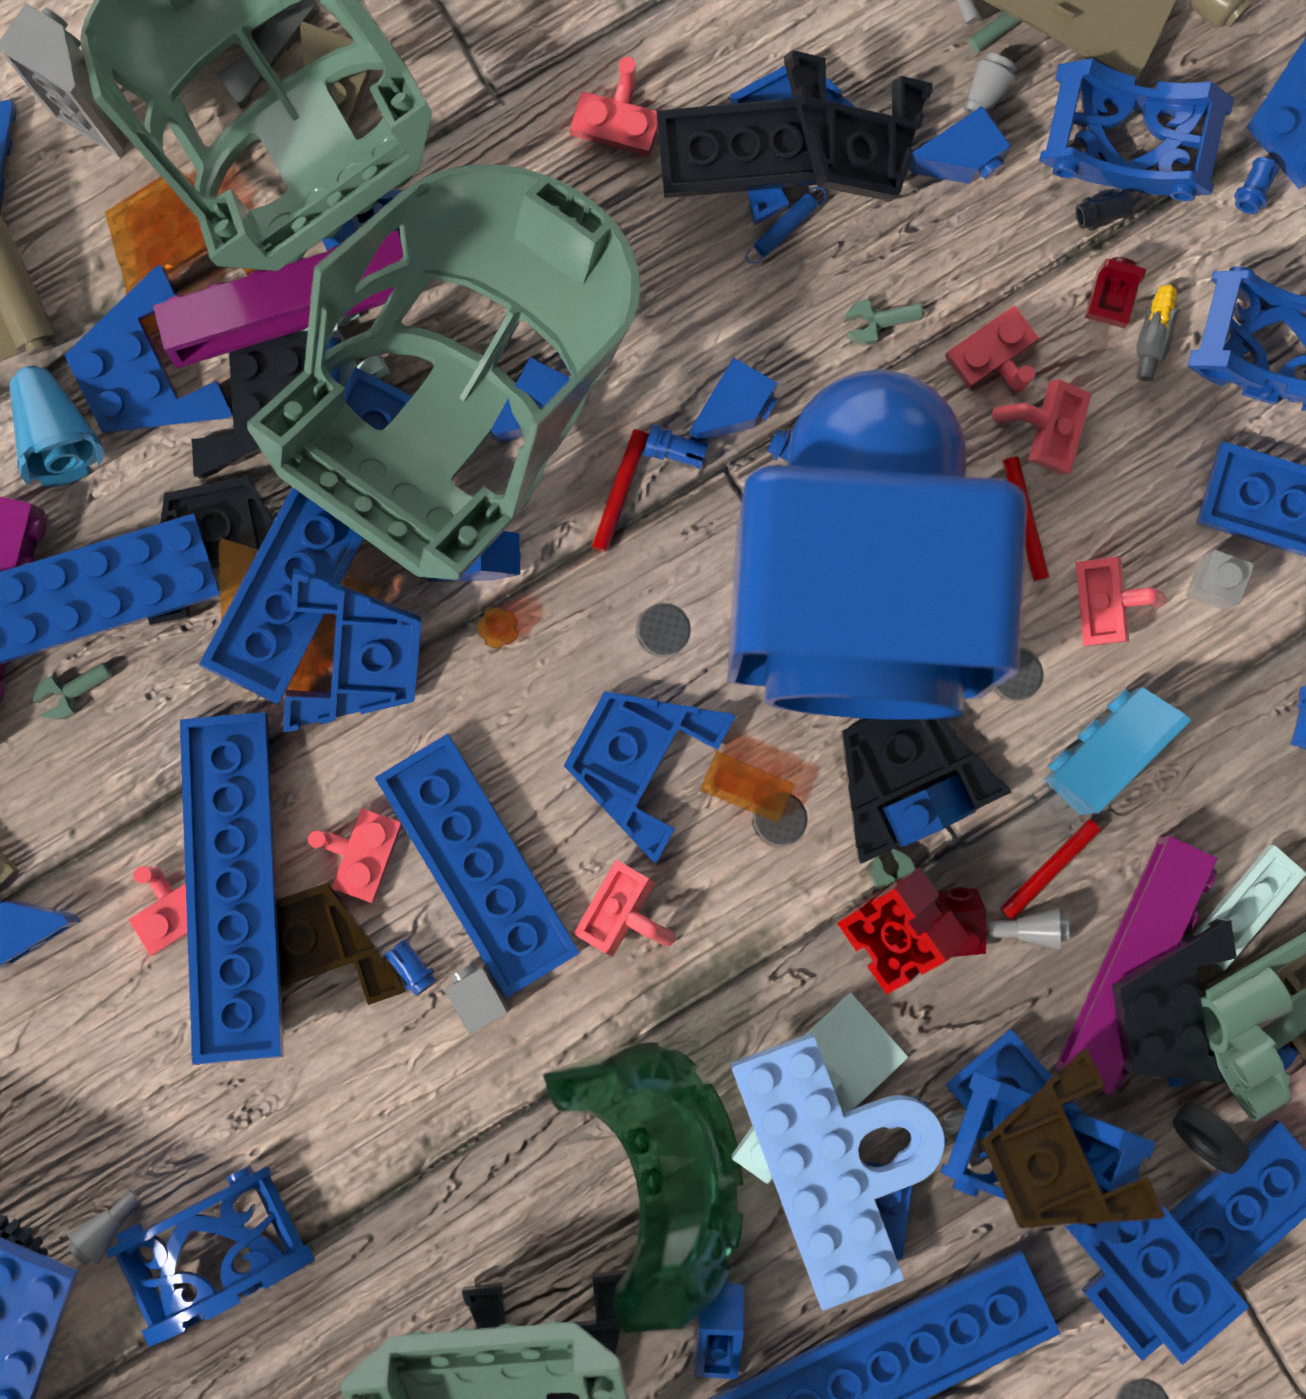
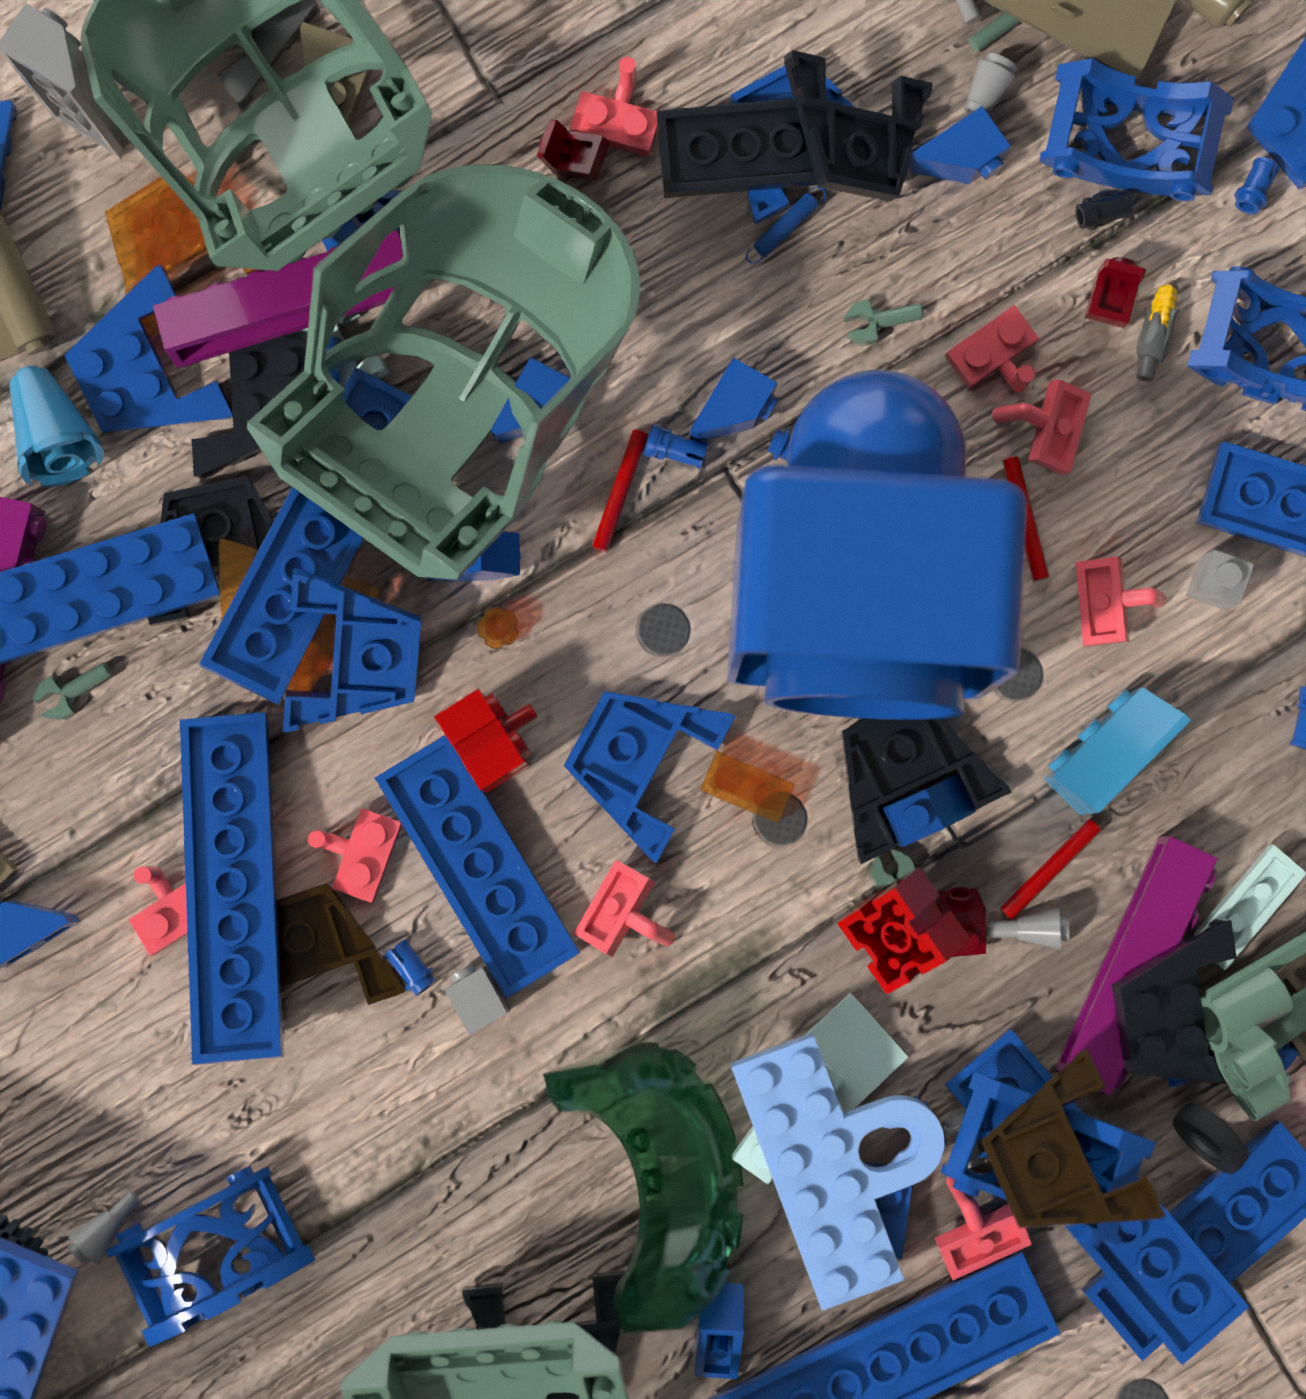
none -> red brick [434,689,538,794]
none -> dark red bracket [537,119,610,181]
none -> coral plate [934,1176,1032,1280]

